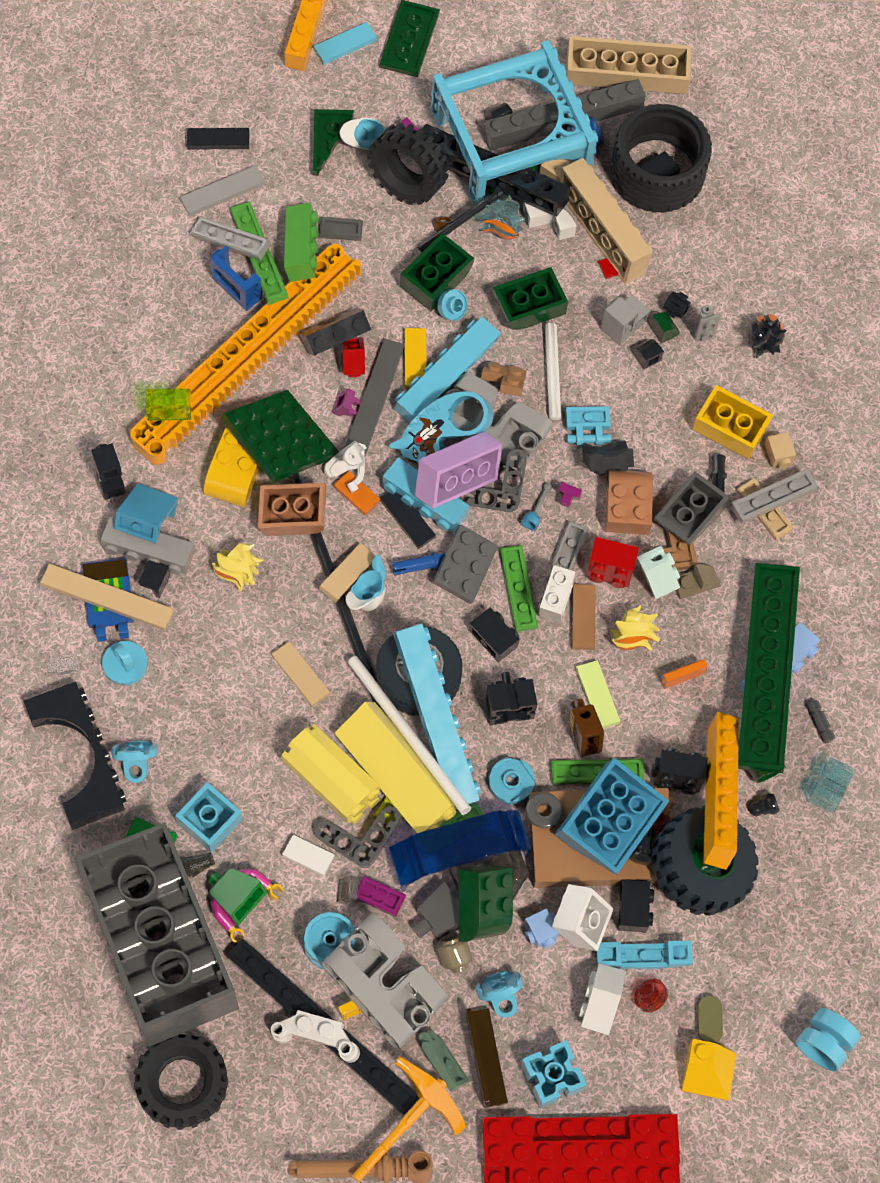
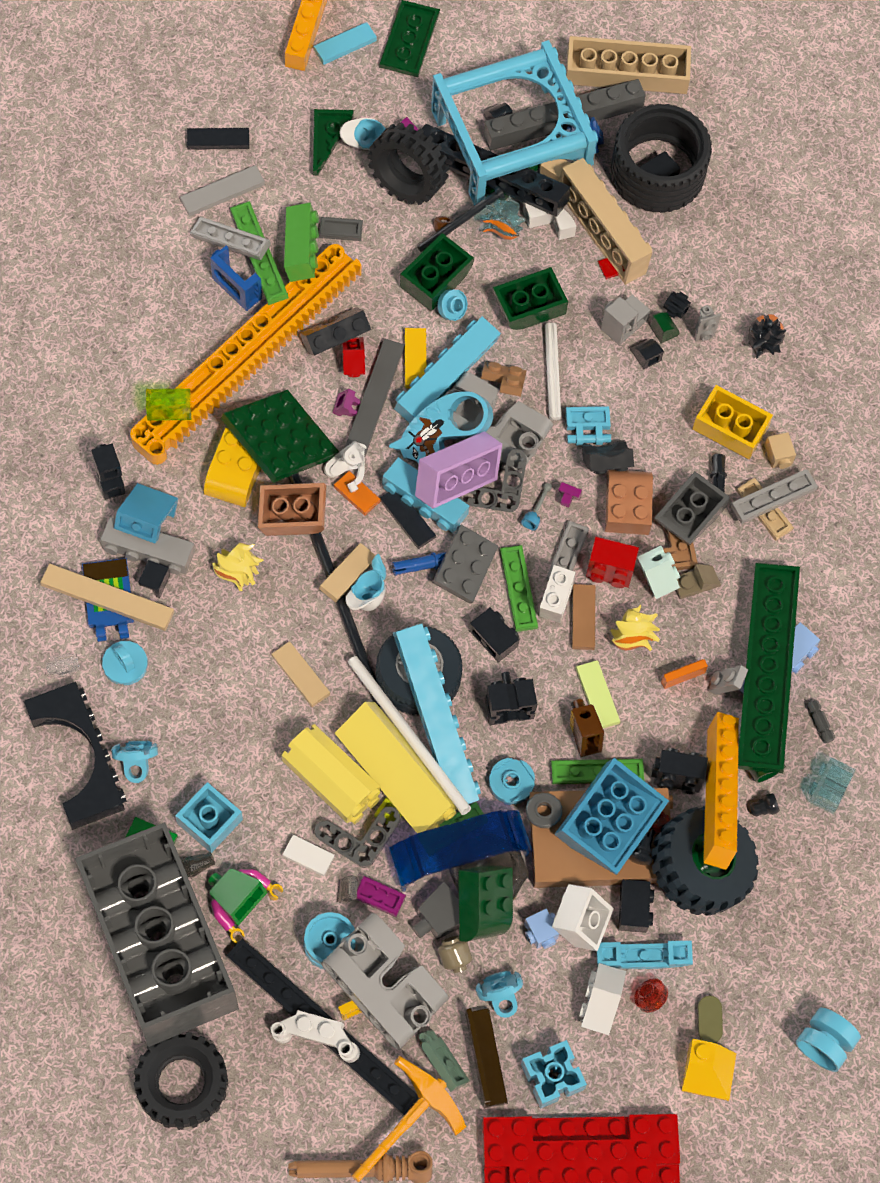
none -> light grey plate [708,665,748,695]

